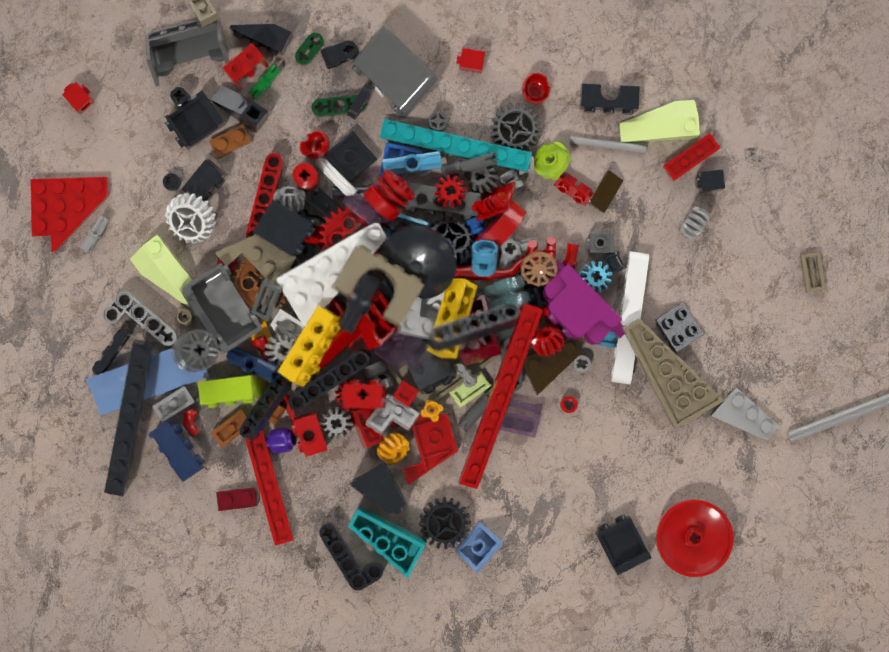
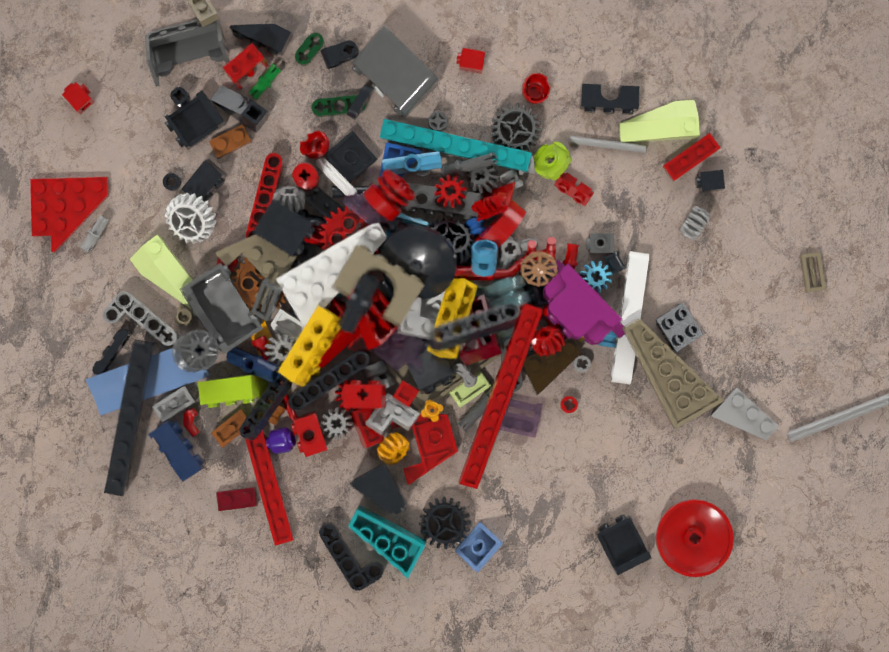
dark brown slope [588,170,624,213] -> none

